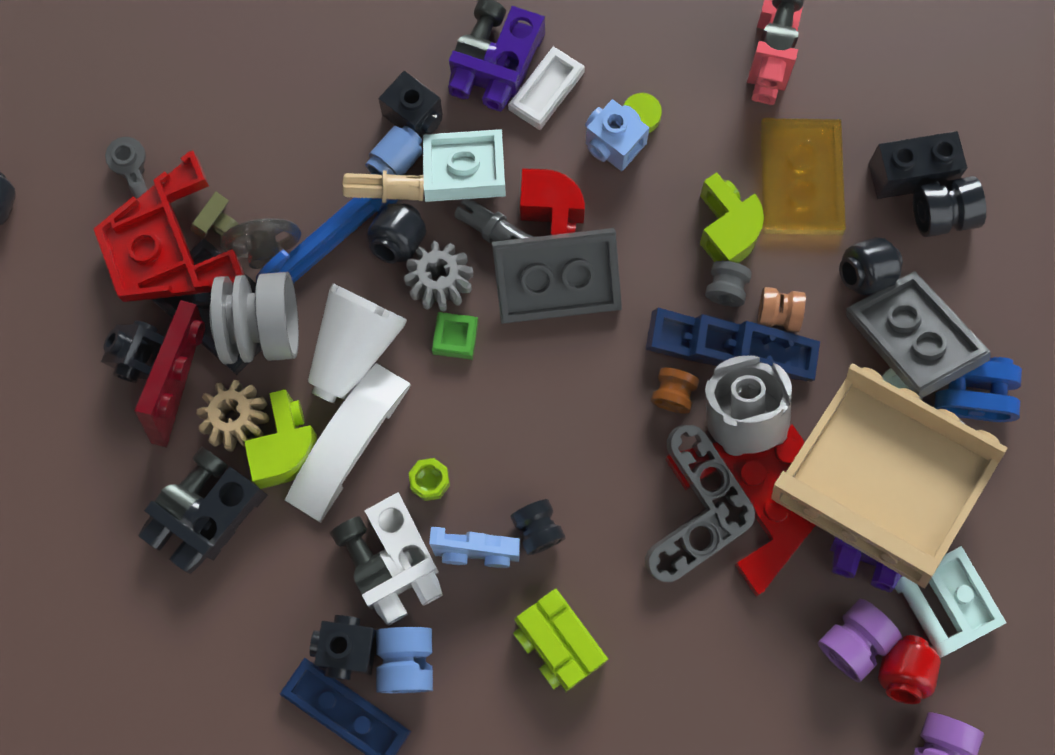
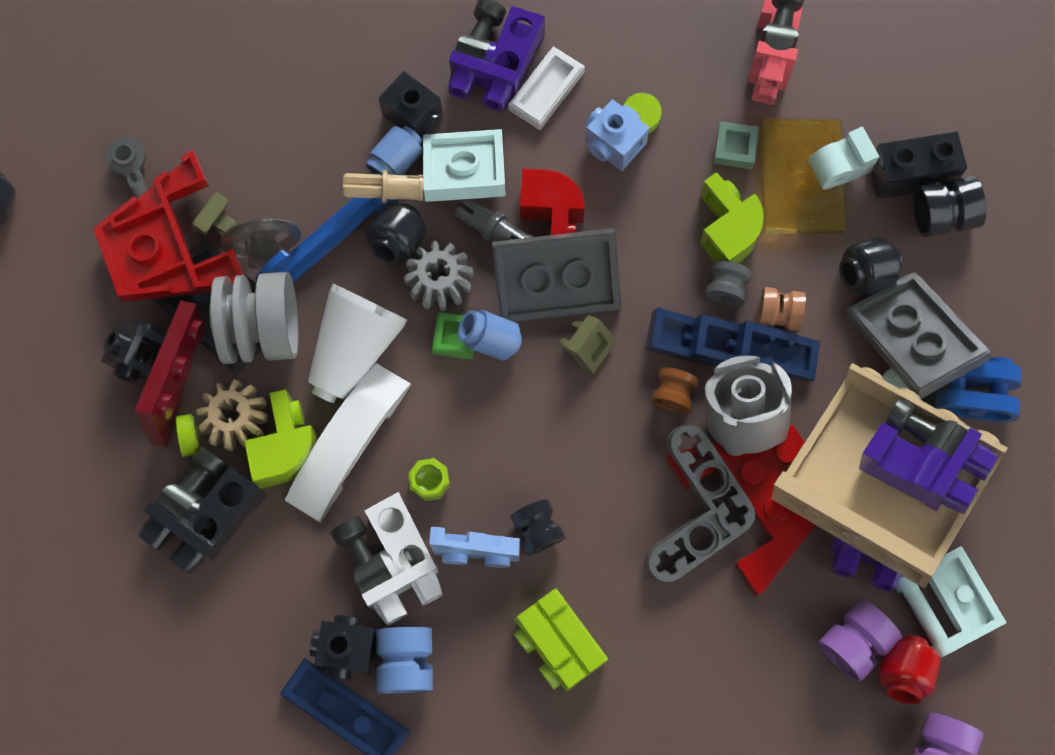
none -> lime tile [176,414,199,457]
none -> medium blue brick [458,310,522,361]
none -> olive tile [560,315,616,374]
none -> sand green plate [713,121,759,170]
none -> light aqua leg [808,126,879,190]
none -> dark purple hips [859,398,998,514]

